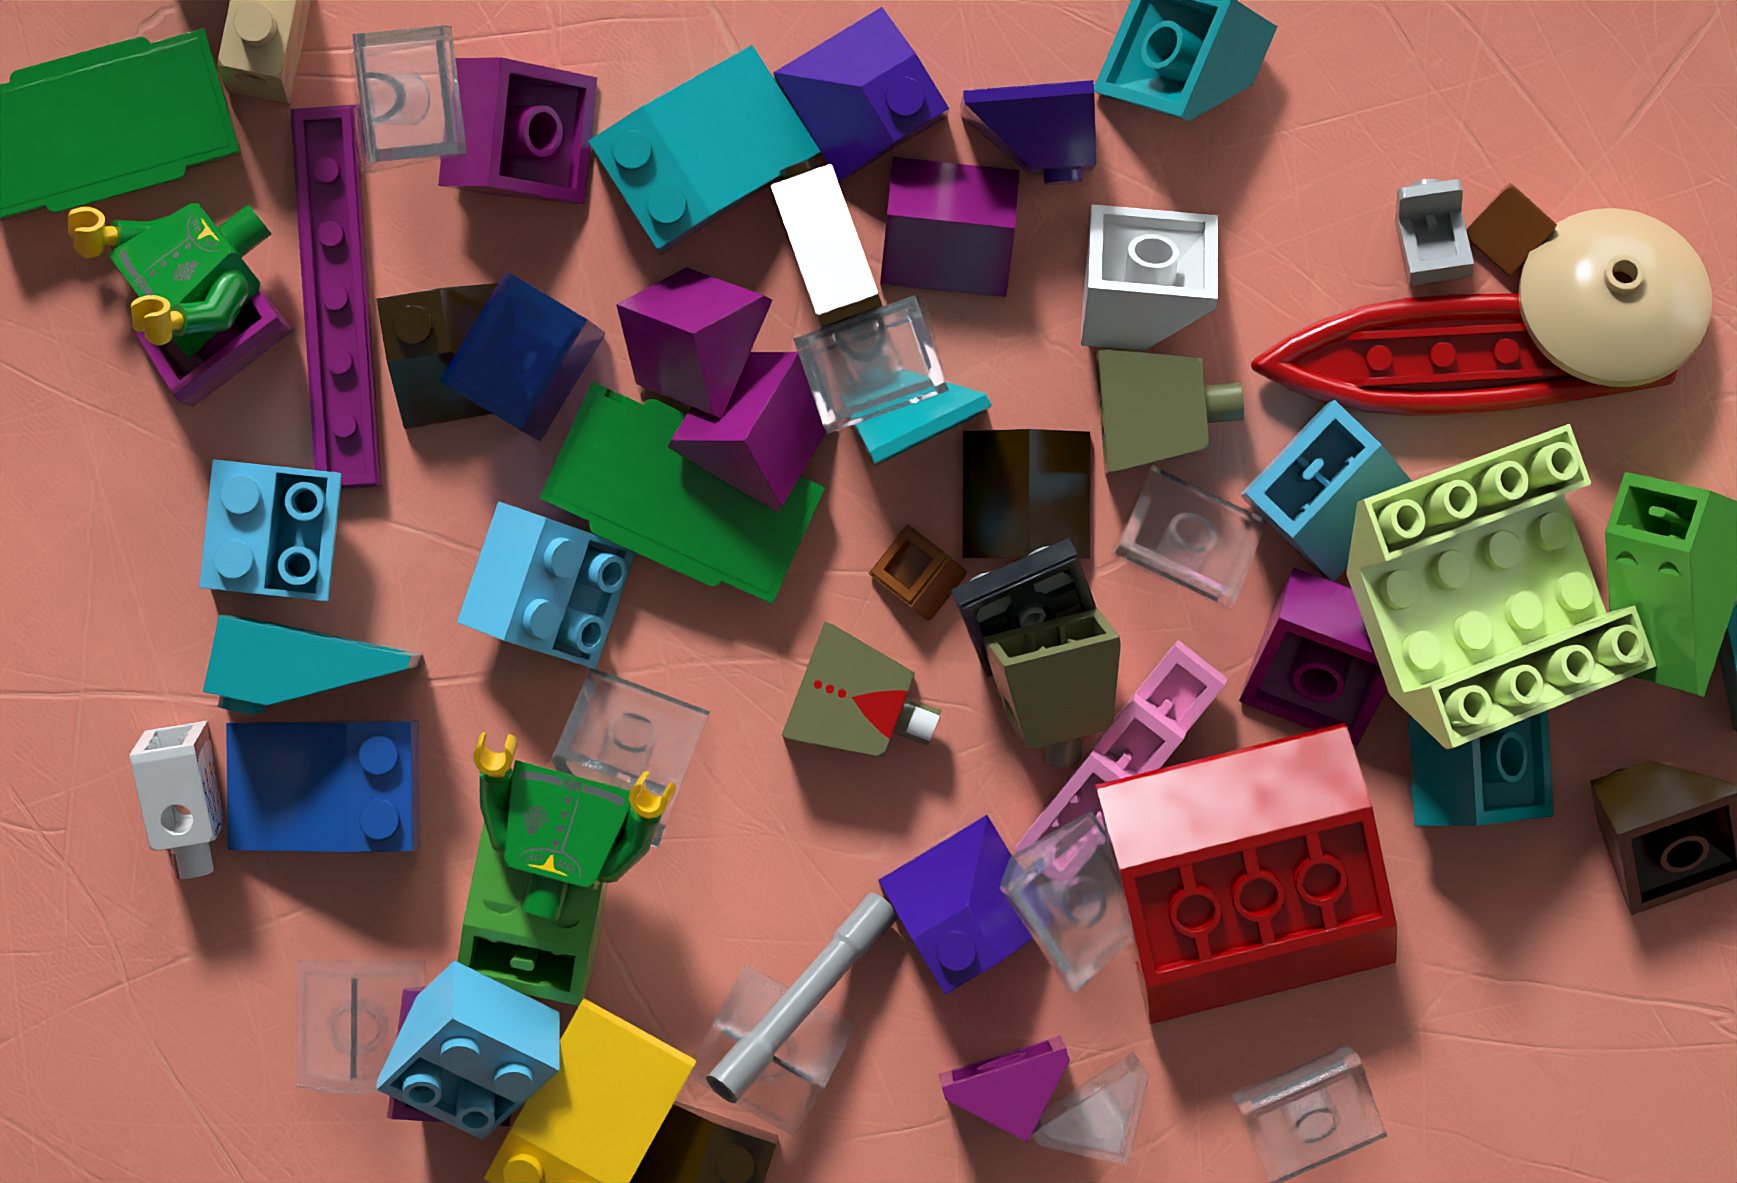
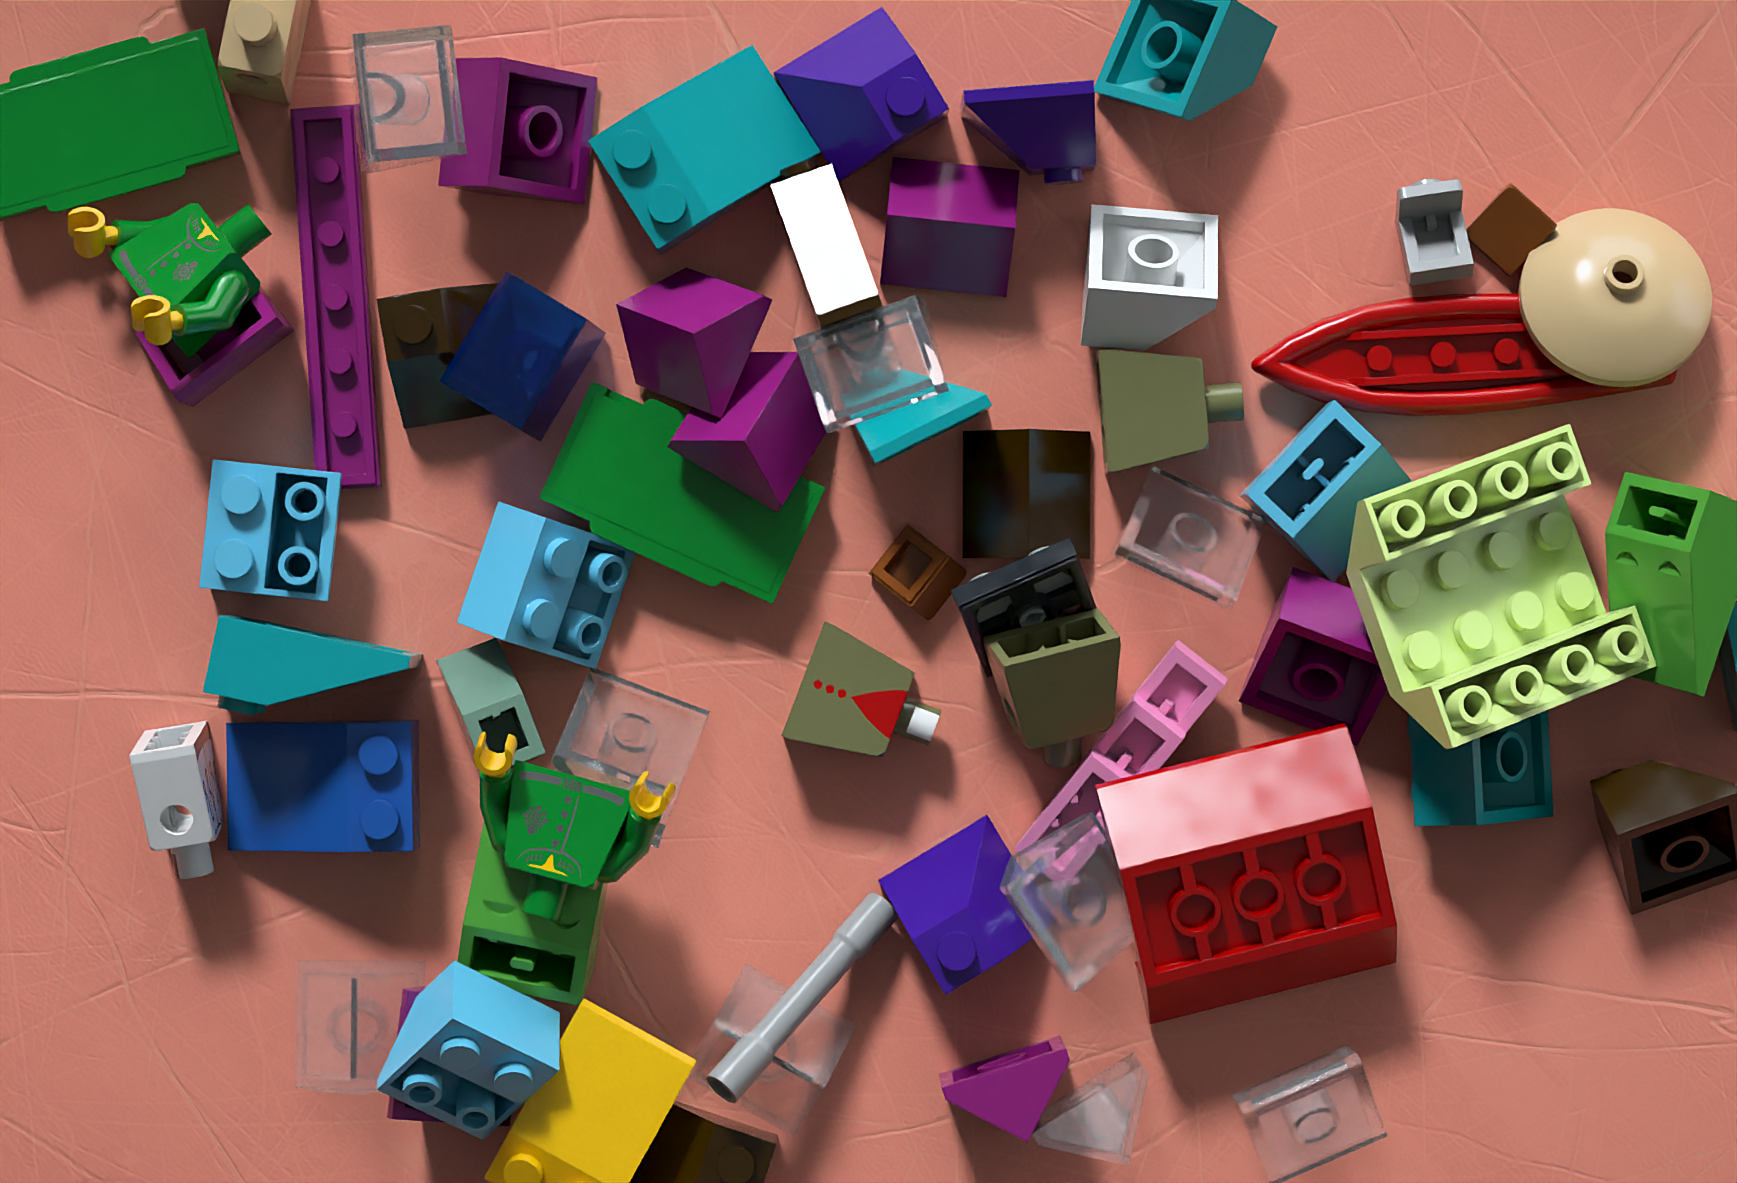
none -> sand green slope [436,638,546,773]

